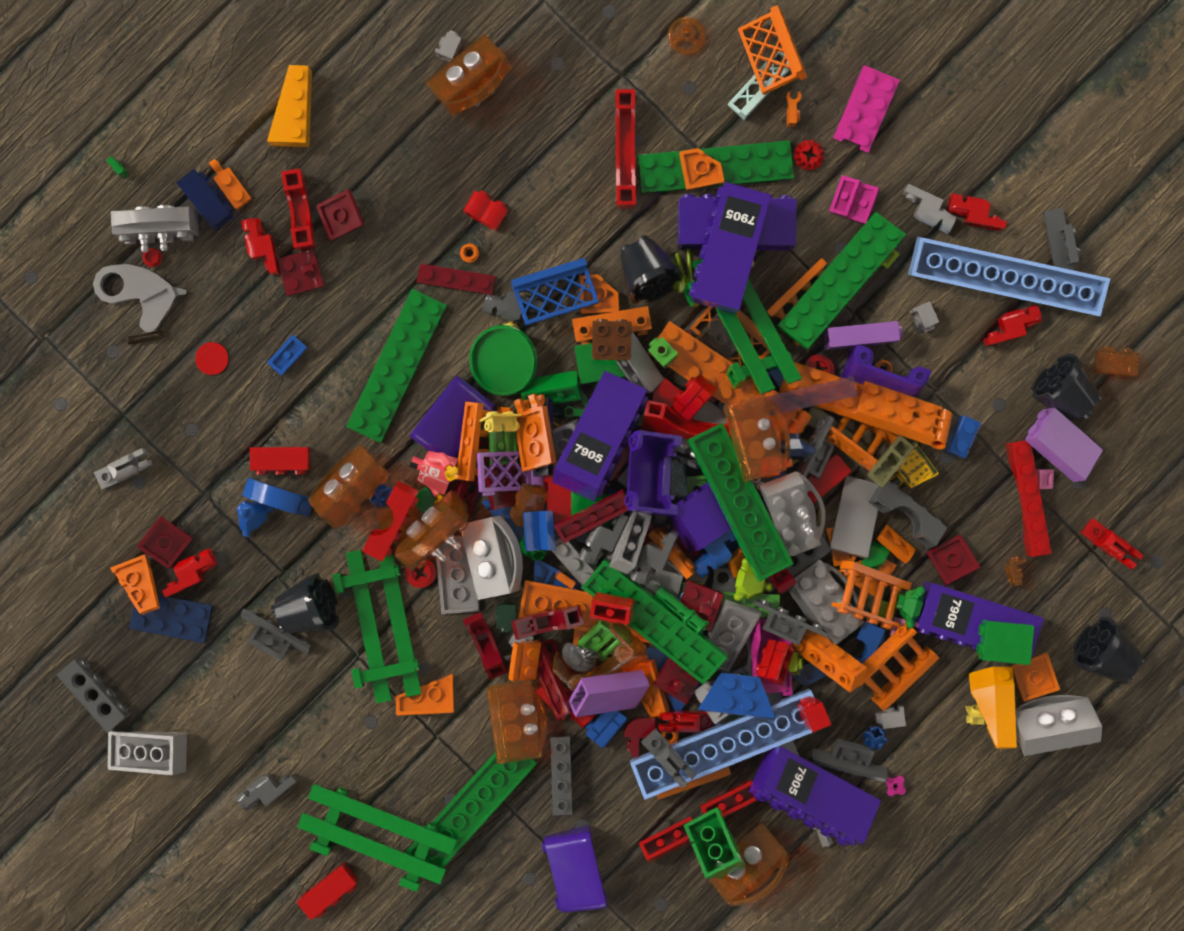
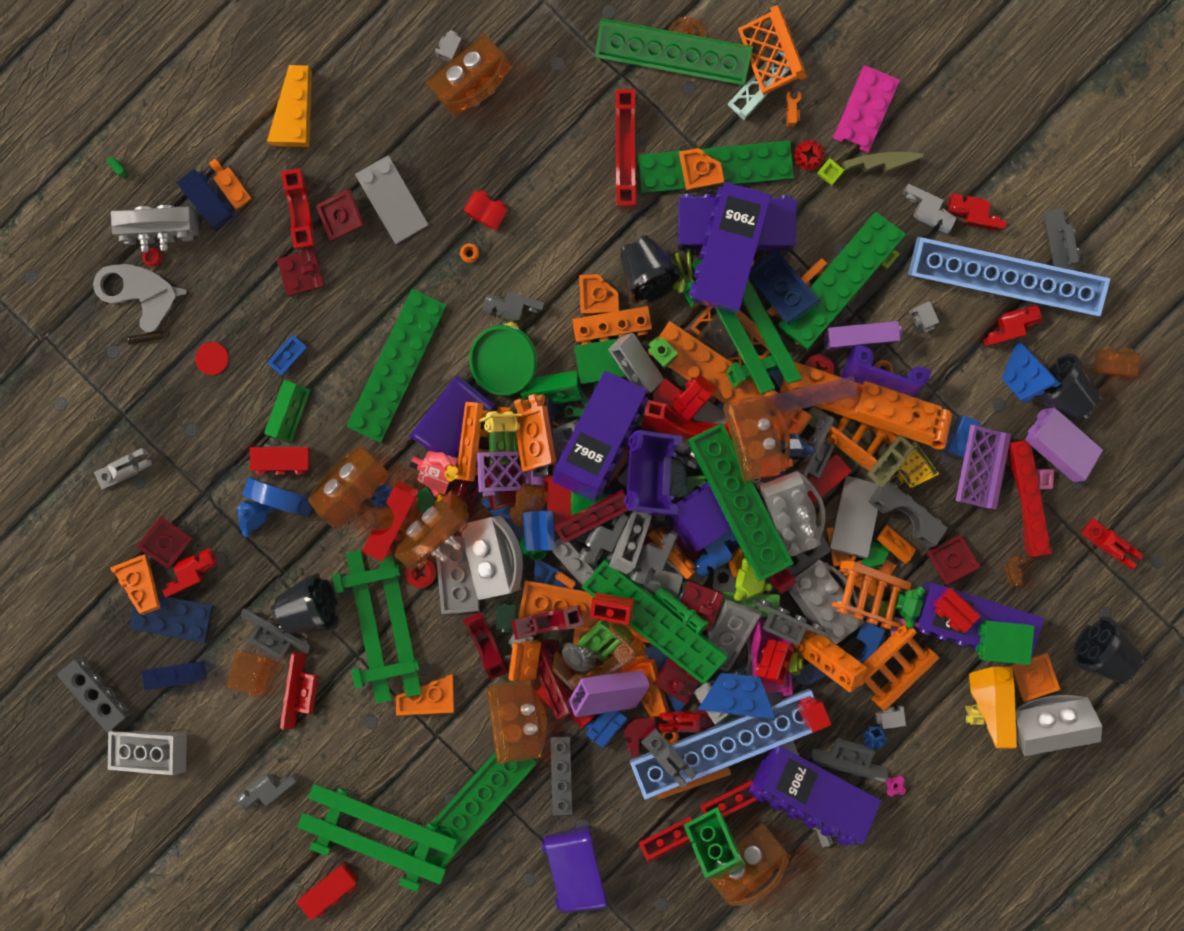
red plate [241,218,281,276] -> none
dark red plate [417,263,496,296] -> none
blue fence [511,258,599,326] -> none
reddish brown bracket [592,319,632,361] -> none
dark pink slope [829,175,880,225] -> none
none -> clear blue brick [141,660,207,690]
none -> clear orange hinge [226,650,273,697]
none -> green panel [264,380,311,443]
none -> red bracket [280,652,319,730]
none -> light grey slope [355,155,429,244]
none -> green plate [595,18,753,85]
none -> dark blue plate [749,250,820,326]
none -> lime plate [817,158,844,186]
none -> olive slope [840,152,923,174]
none -> red brick [933,588,981,633]
none -> medium lavender fence [956,425,1011,510]
none -> blue wing [1002,340,1060,403]

